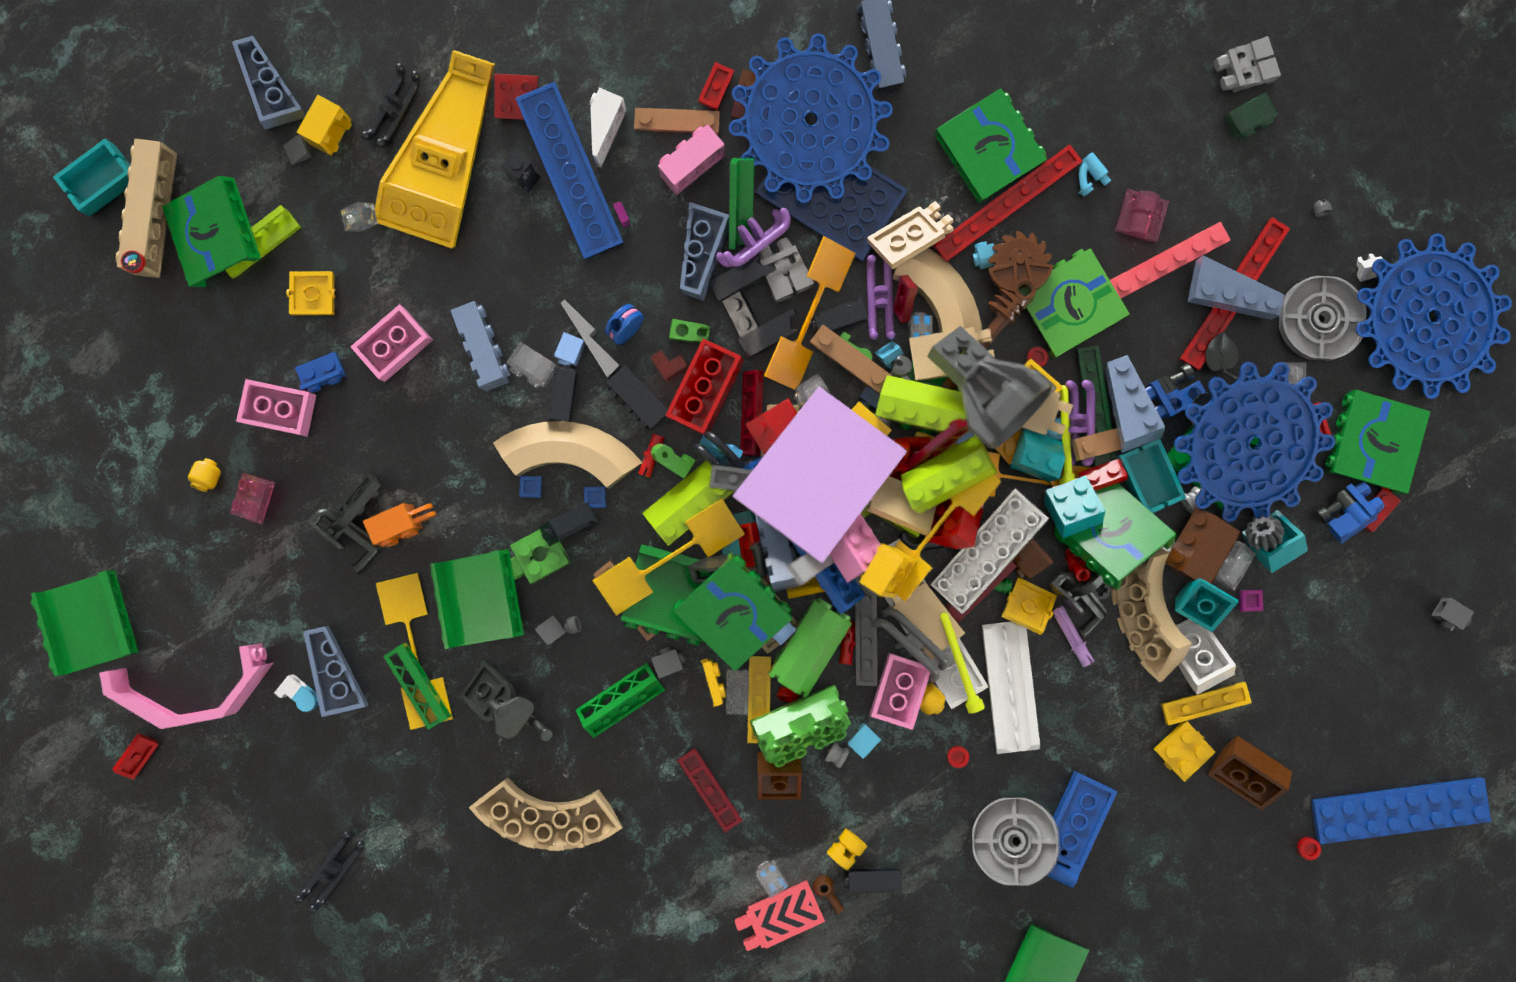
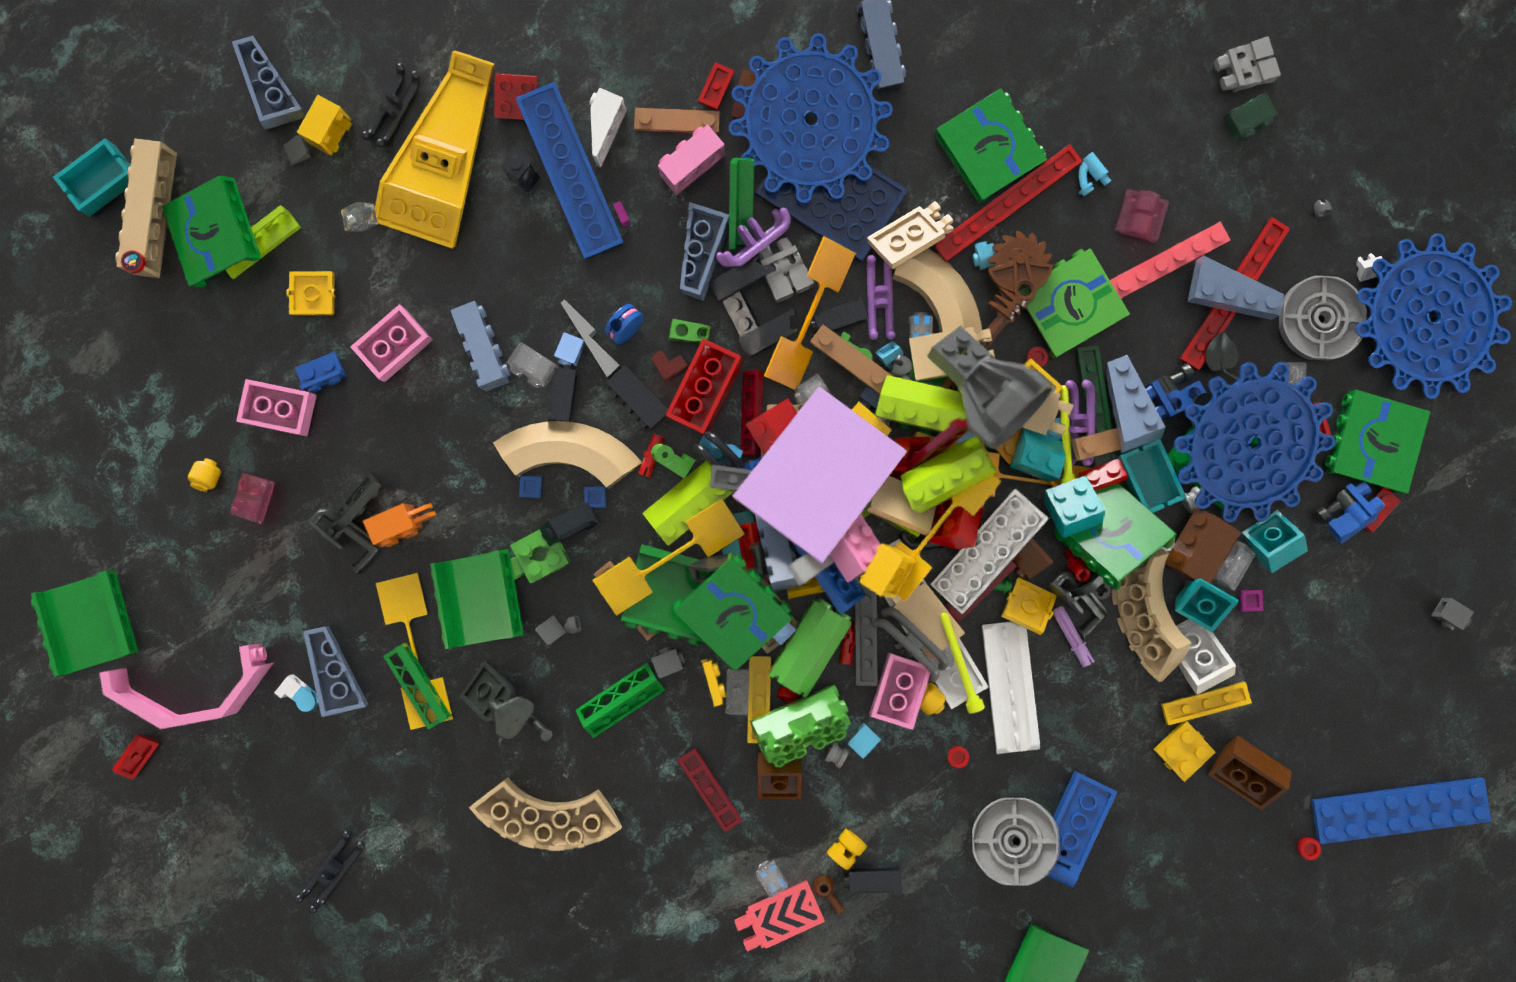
dark red plate [893,275,917,323] -> none
dark grey gear [1245,514,1284,552] -> none

